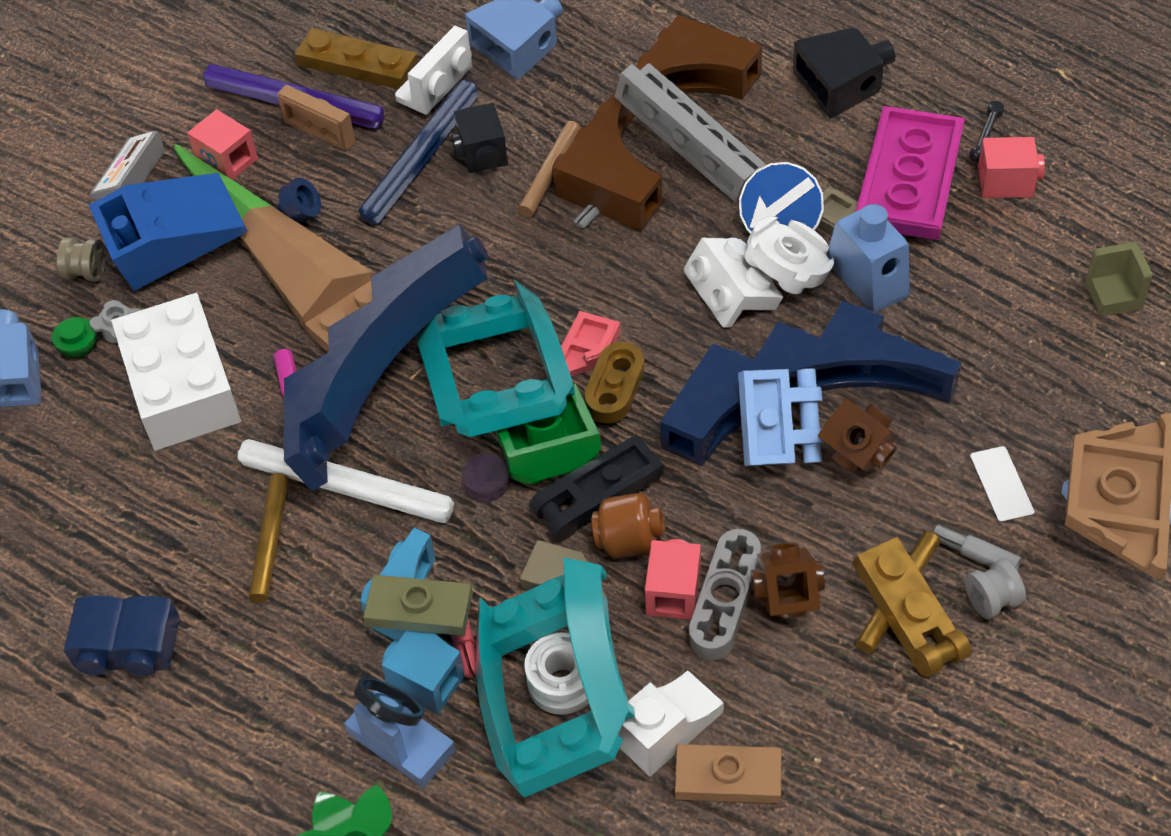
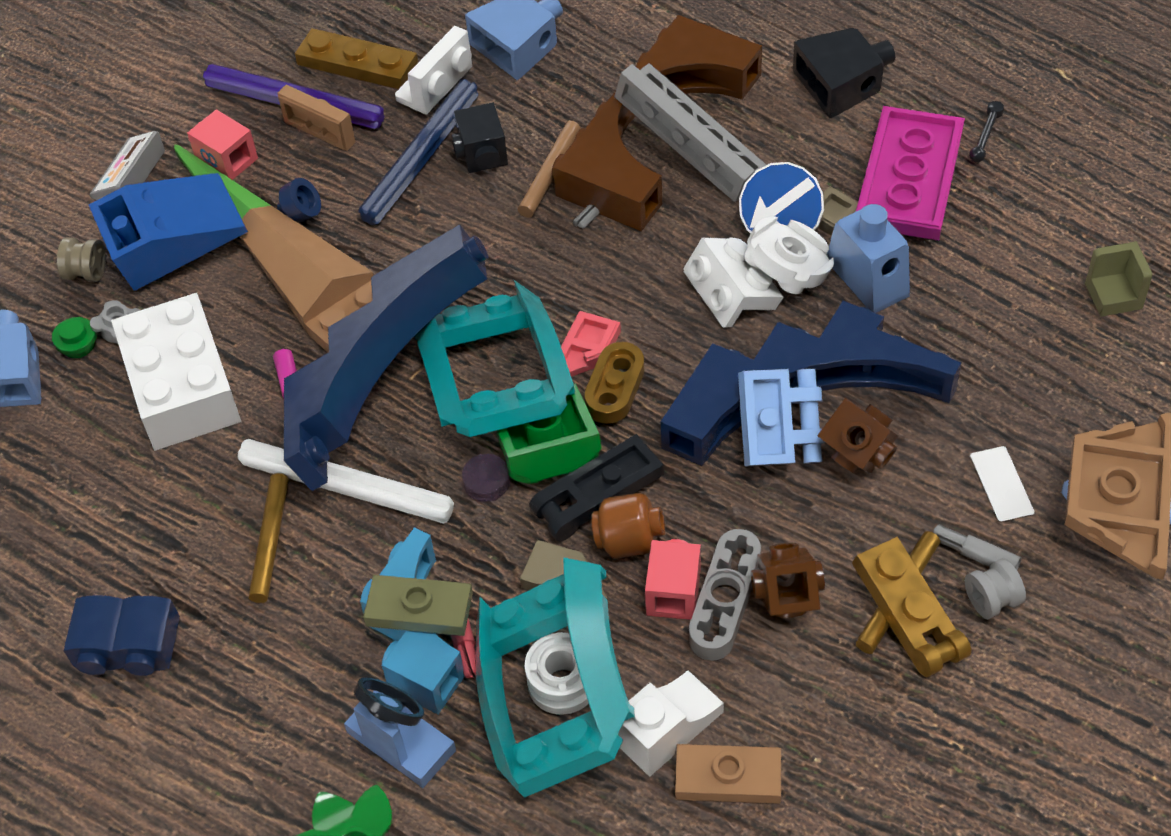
coral brick [978,137,1045,198] -> none

